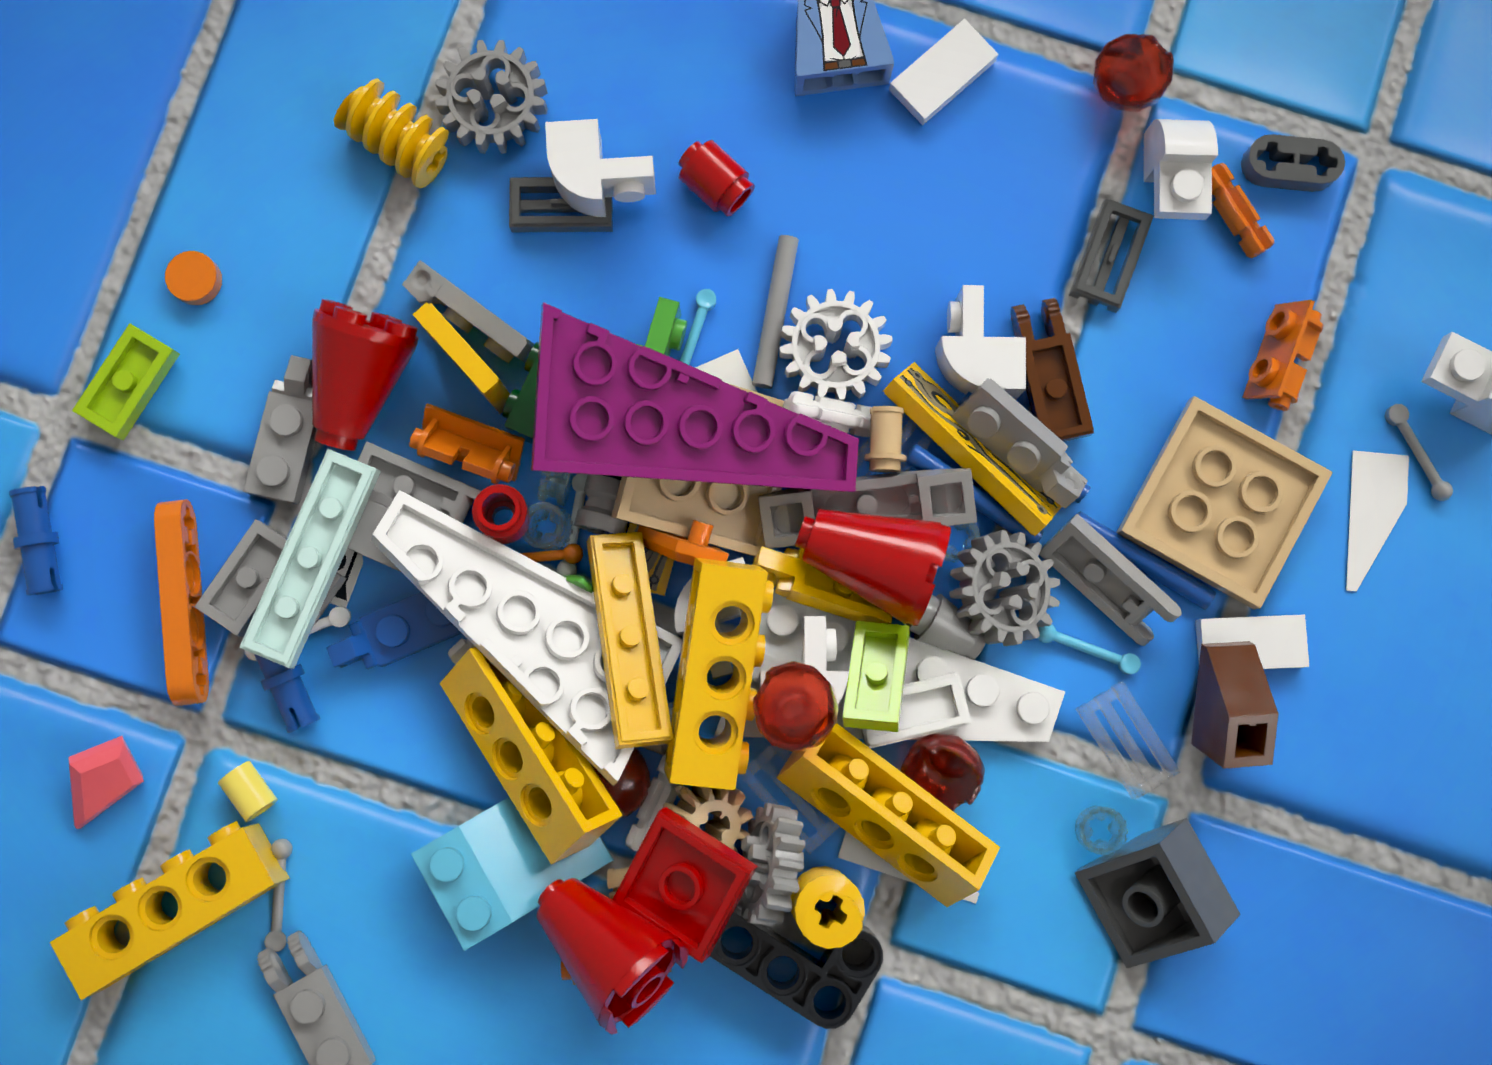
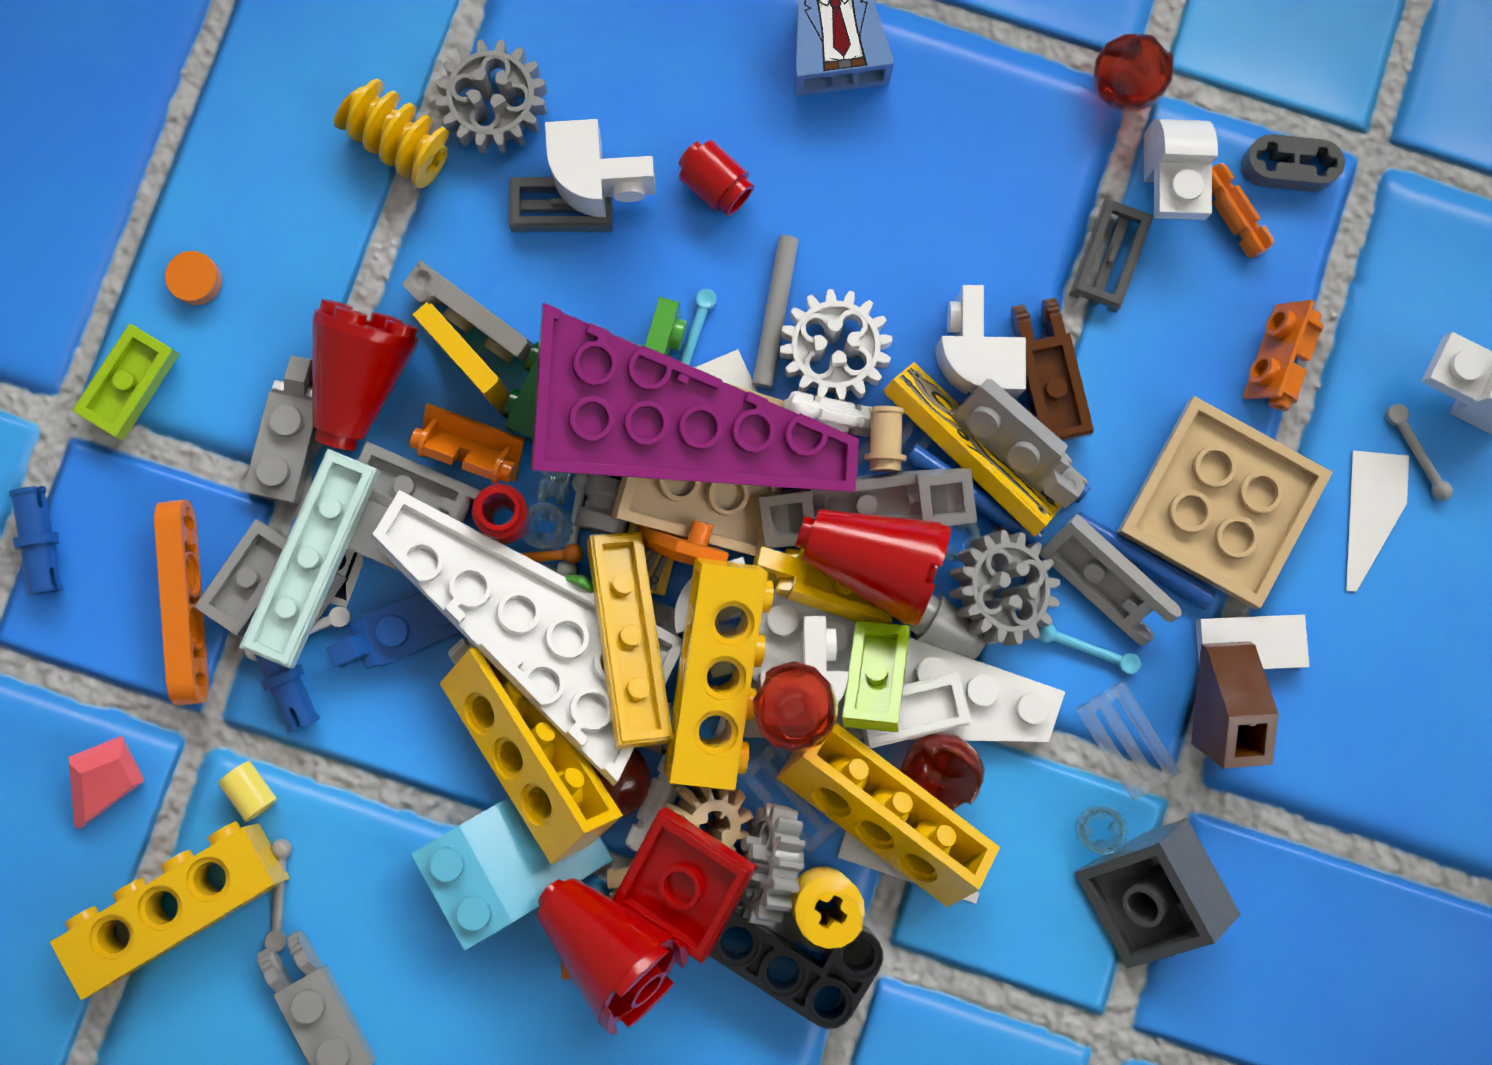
white tile [889,18,999,126] -> none

